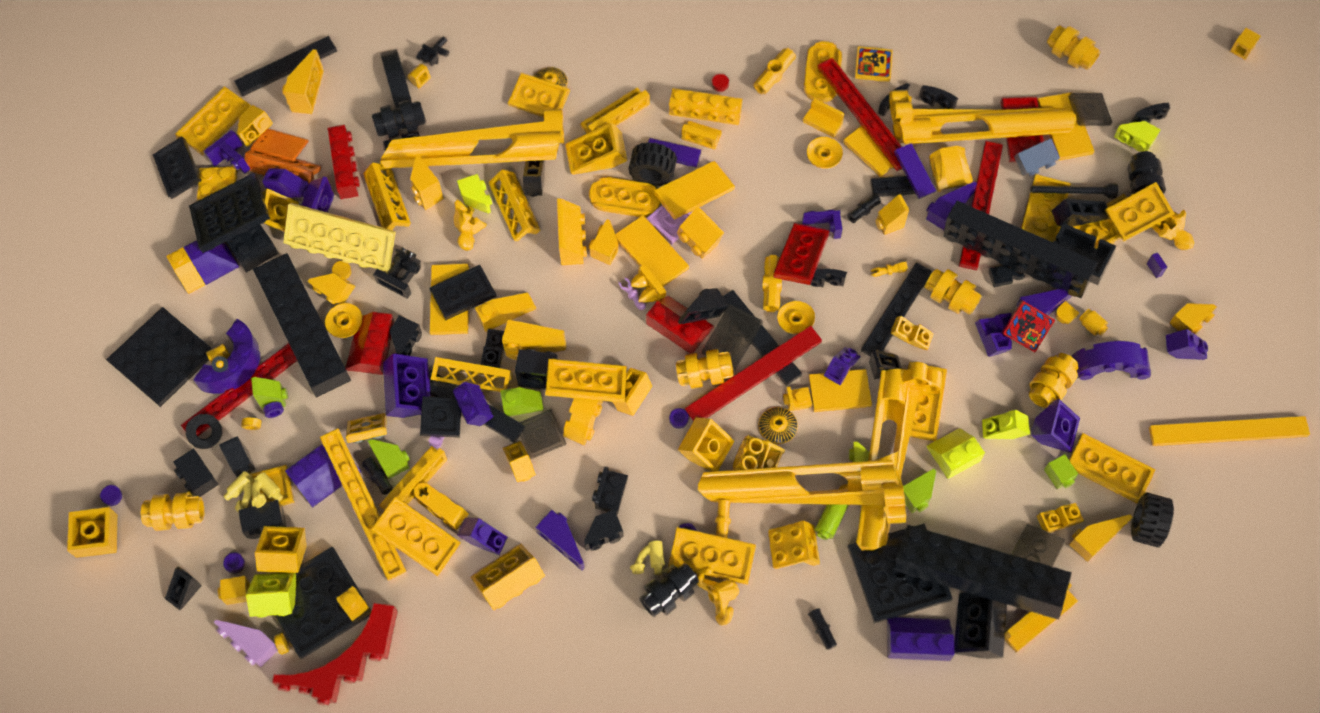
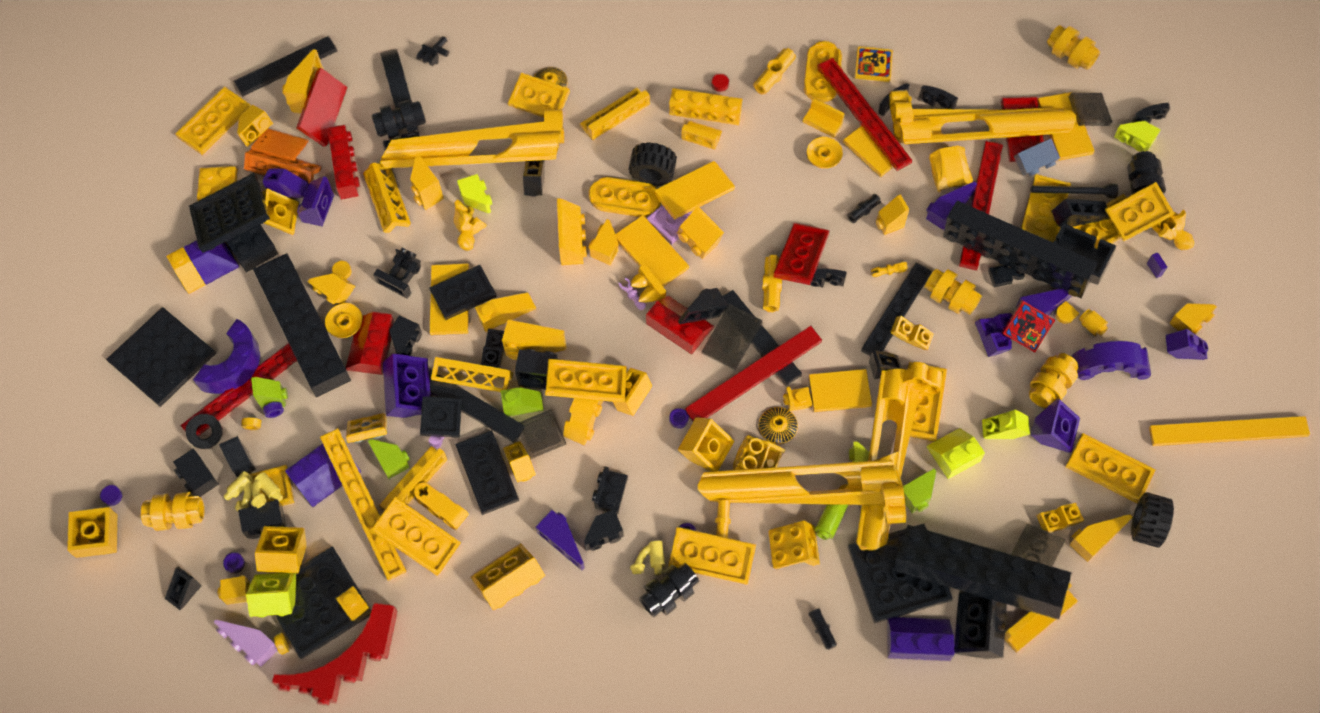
black tile [153,137,202,199] -> none
dark purple bracket [203,130,251,174] -> none
yellow piece [206,344,230,372] -> none
light yellow bracket [283,203,396,272] -> none
black pin [362,457,393,495] -> none
yellow brick [407,63,431,89] -> none
dark purple brick [453,382,493,427] -> none
dark purple slope [457,517,508,555] -> none
yellow fence [488,169,541,241] -> none
yellow slope [565,122,628,175] -> none
dark purple tile [648,138,701,168] -> none
yellow piece [676,349,734,389] -> none
yellow piece [697,566,739,626] -> none
yellow dish [777,301,815,334] -> none
dark purple bracket [802,209,843,239] -> none
dark purple bracket [824,347,861,385] -> none
black tile [870,176,915,197] -> none
dark purple tile [894,143,936,200] -> none
lime brick [1044,454,1078,489] -> none
yellow brick [1230,28,1261,60] -> none
none -> tile [296,68,348,147]
none -> black tile [455,430,519,515]

